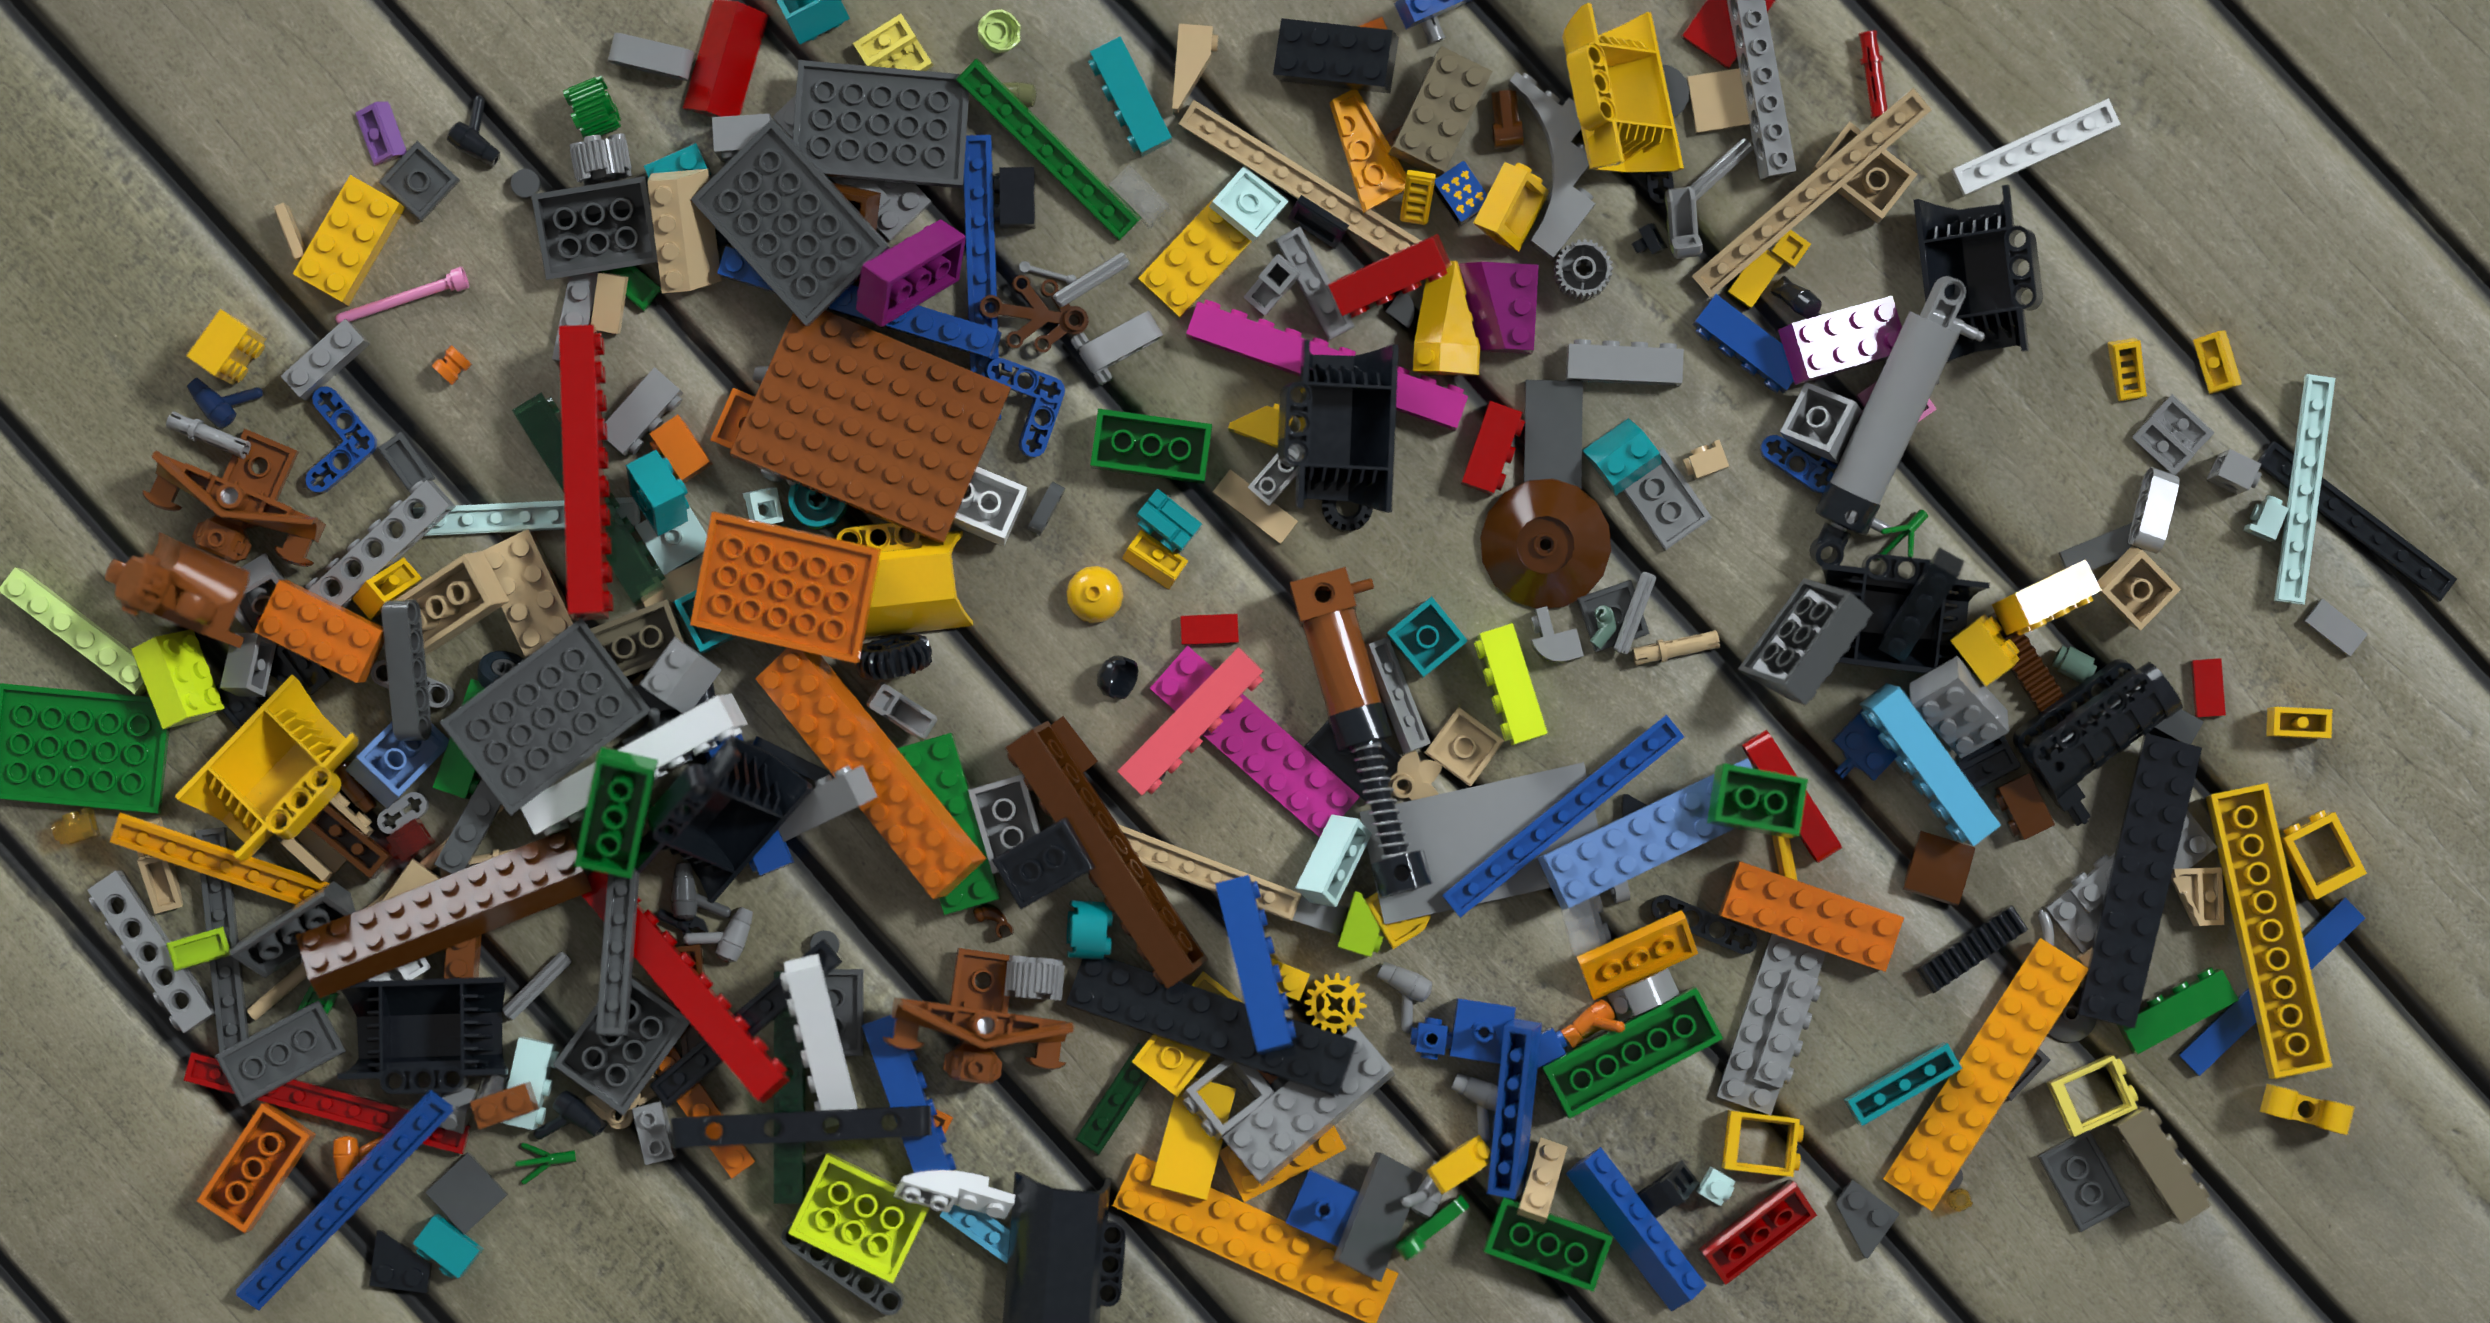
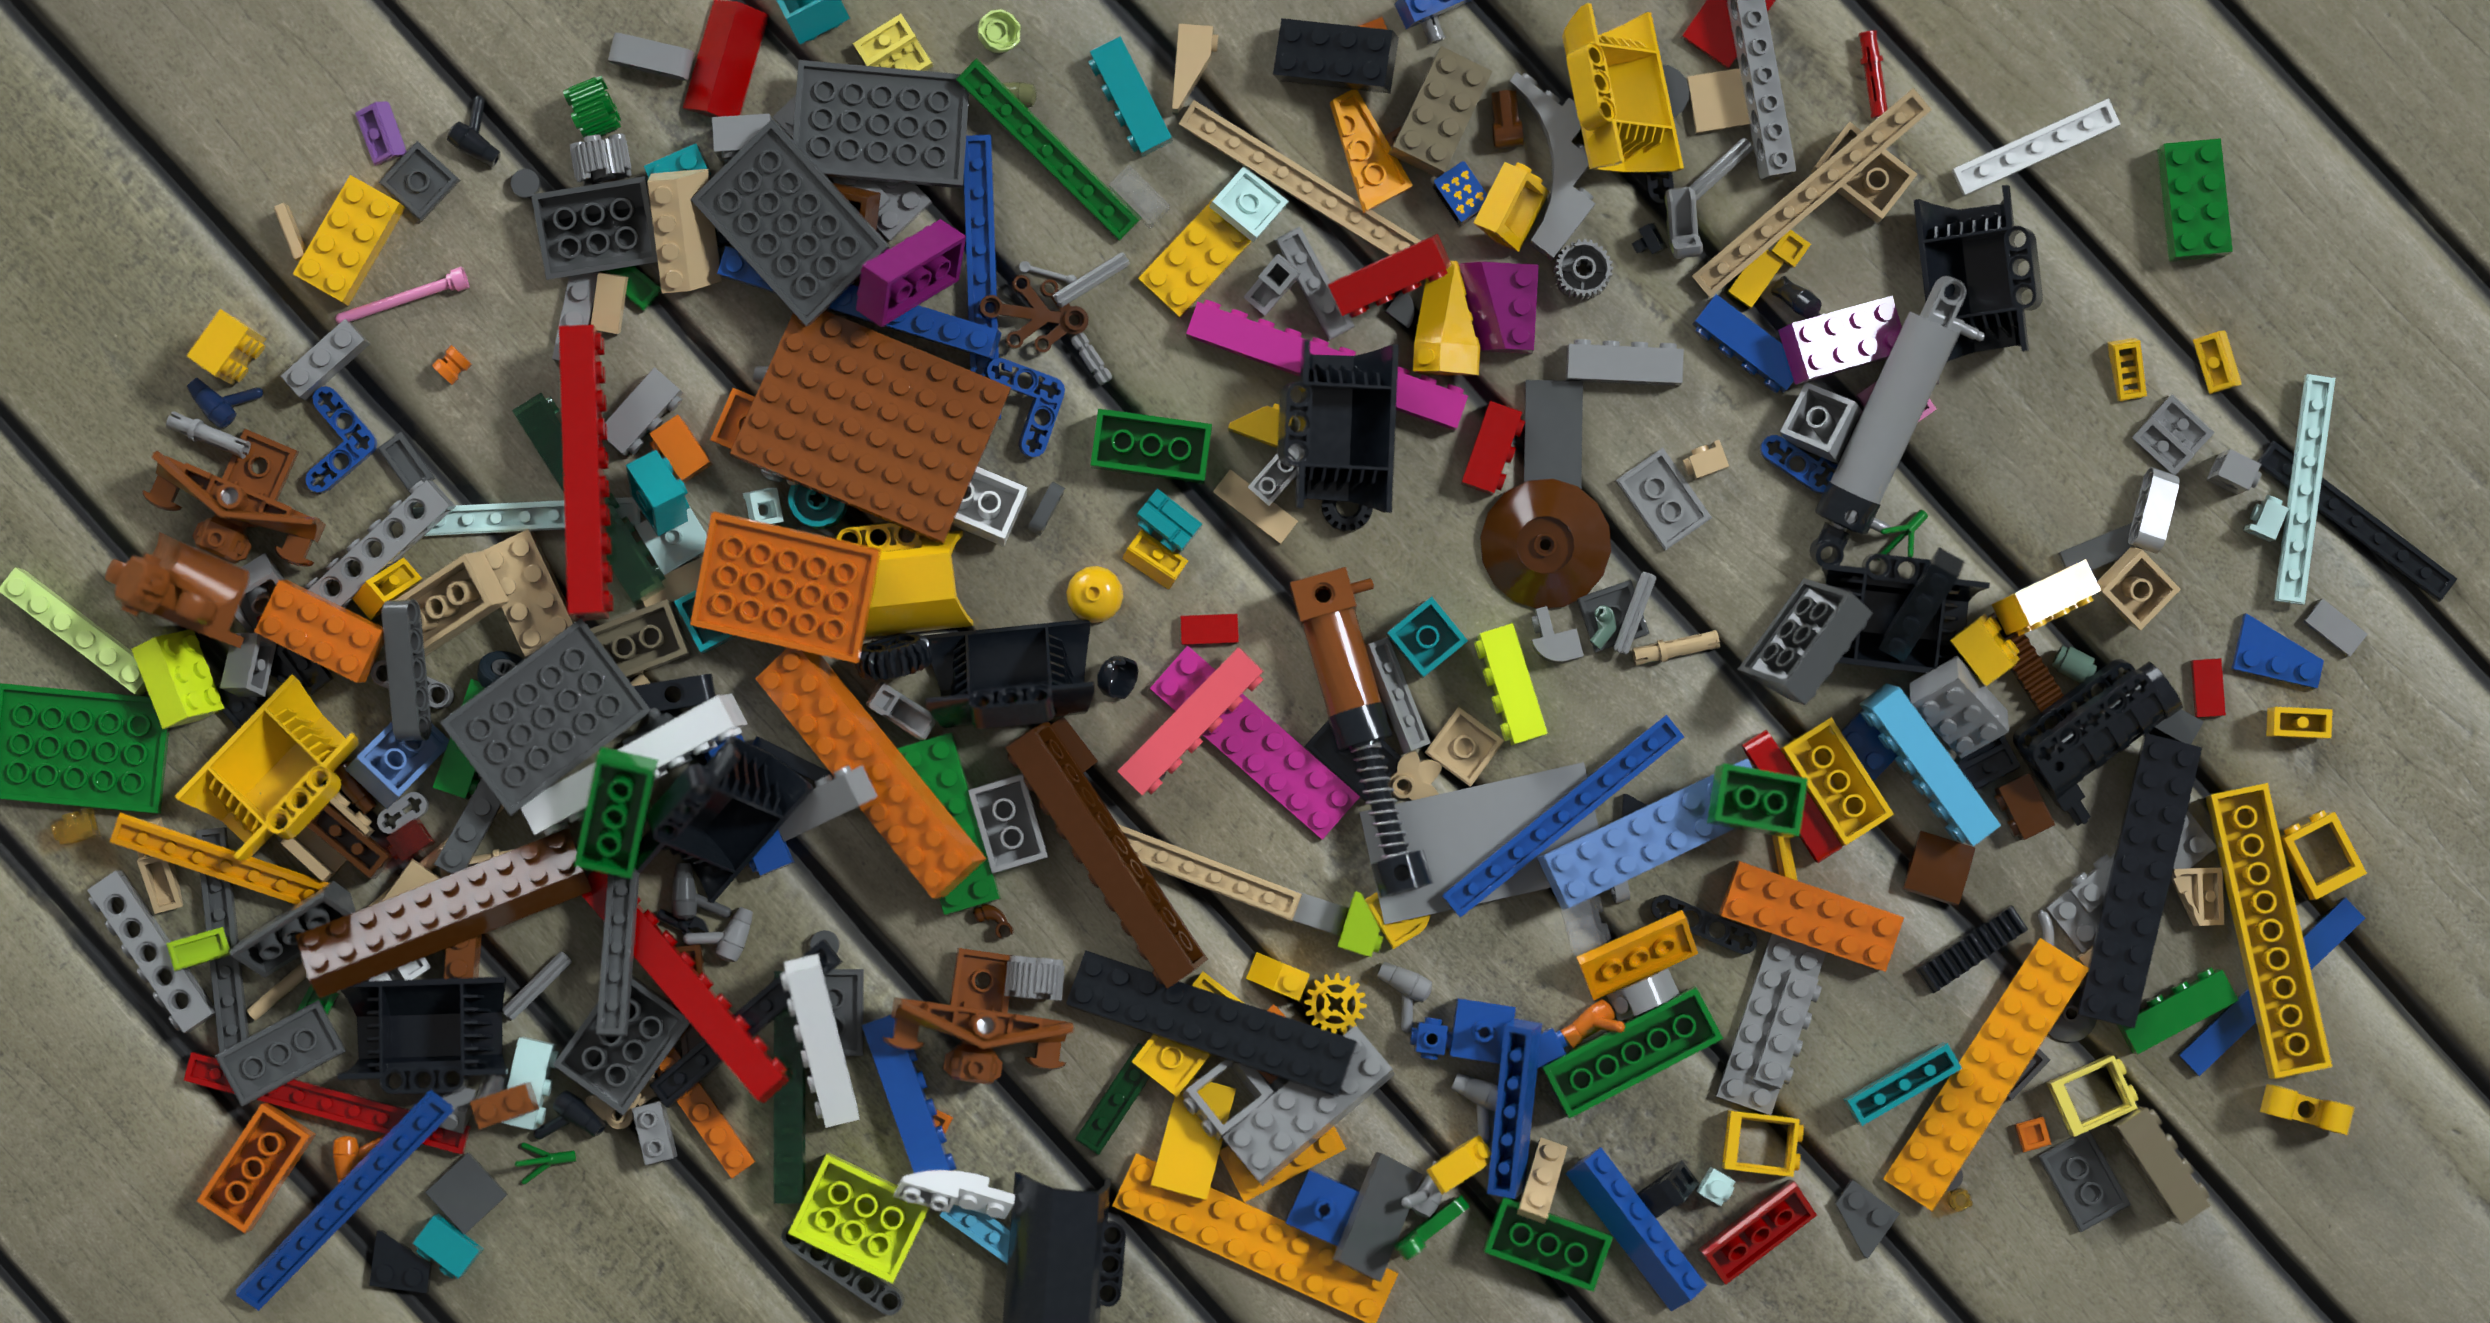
light grey slope [640,636,722,714] -> none
black beam [671,1106,932,1148] -> none
black tile [992,817,1095,910] -> none
black brick [994,167,1036,228] -> none
teal brick [1066,900,1113,959] -> none
light grey beam [1079,311,1164,374] -> none
blue brick [1215,875,1297,1055] -> none
black tile [1288,195,1349,249] -> none
light aqua brick [1296,814,1372,907] -> none
yellow slope [1400,170,1436,225] -> none
teal slope [1582,418,1662,496] -> none
none -> black panel [923,619,1095,729]
none -> yellow slope [1780,717,1894,846]
none -> orange tile [2014,1116,2051,1152]
none -> green brick [2157,138,2233,262]
none -> blue wing [2232,613,2324,689]

